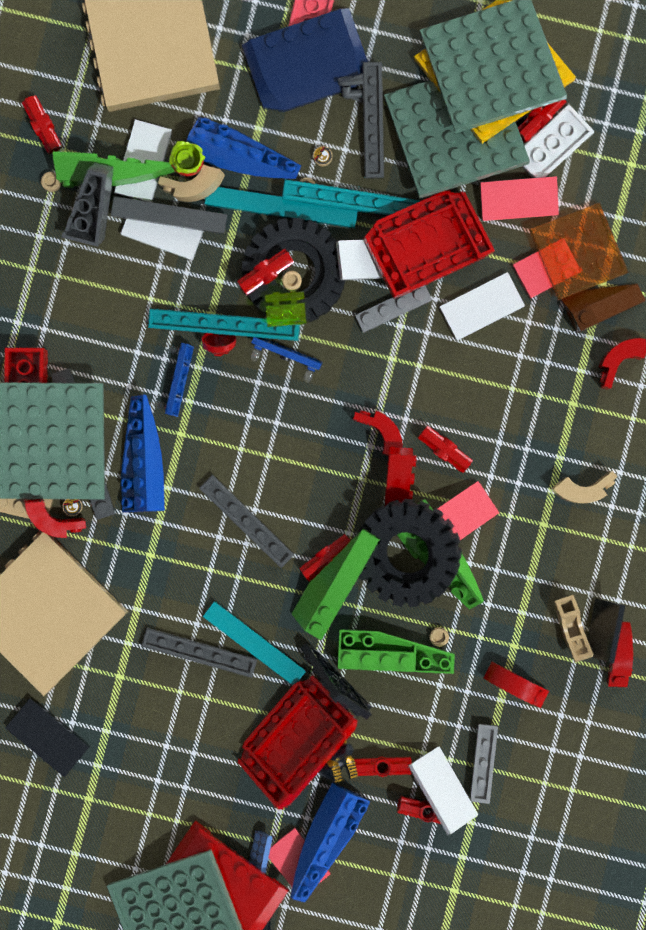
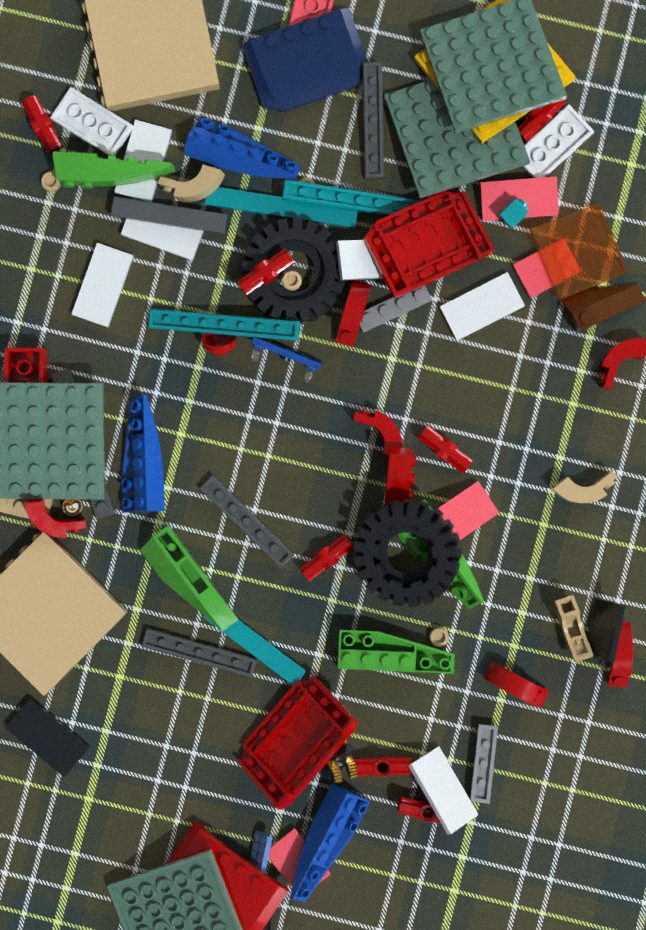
dark grey wedge [61,163,114,247] -> none
blue piece [154,343,194,417] -> none
lime hair [169,141,205,176] -> none
clear neon green plate [265,290,306,327] -> none
bright green wedge [292,529,380,640] -> none
black wing [301,643,372,720] -> none
tile [313,146,332,167] -> none
dark grey piece [338,73,363,103] -> none
none -> white tile [50,86,134,156]
none -> white tile [72,243,134,327]
none -> bright green wedge [140,526,239,631]
none -> red arch [335,280,372,347]
none -> teal brick [497,198,530,228]

